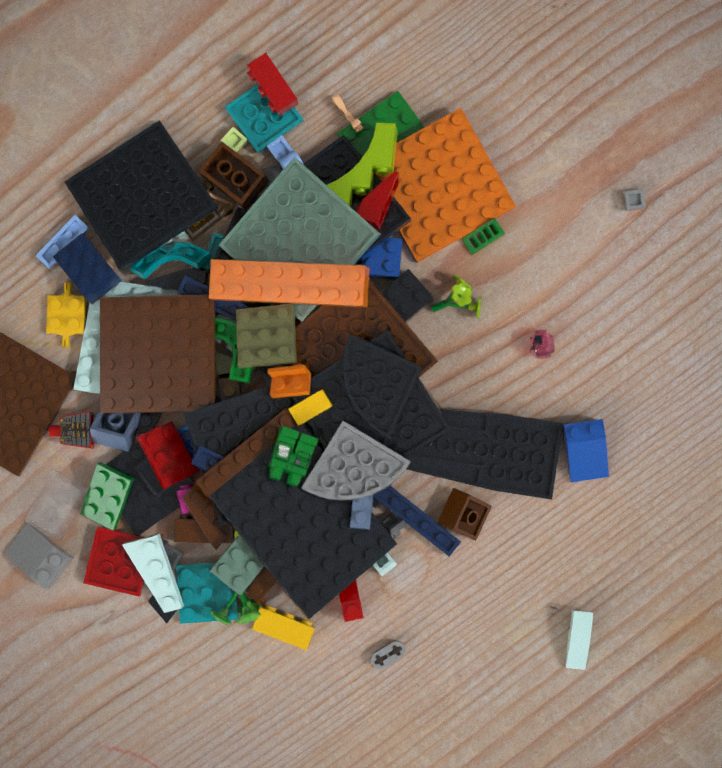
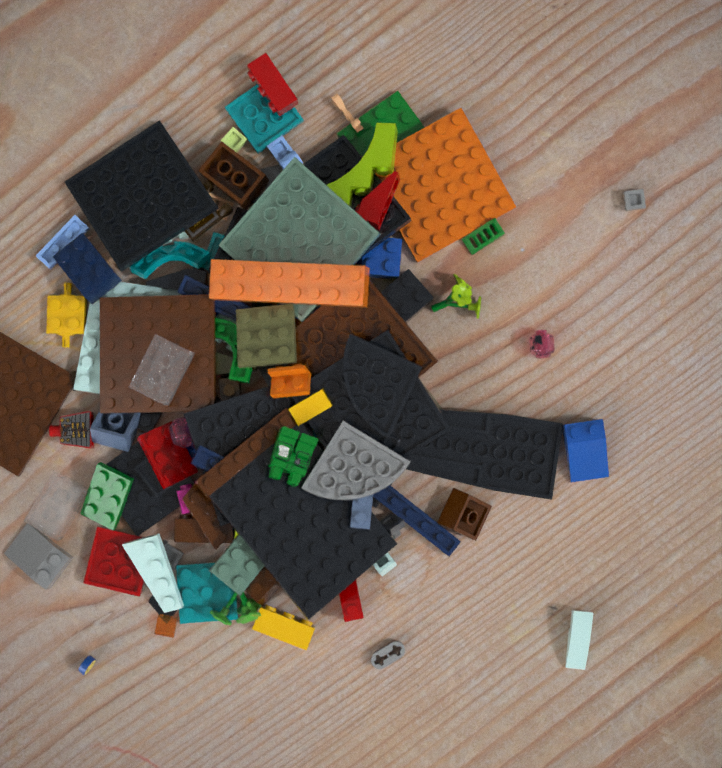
none -> blue tile [78,655,96,675]
none -> clear brick [129,334,195,406]
none -> clear orange tile [155,614,178,638]
none -> clear pink head [169,417,192,448]

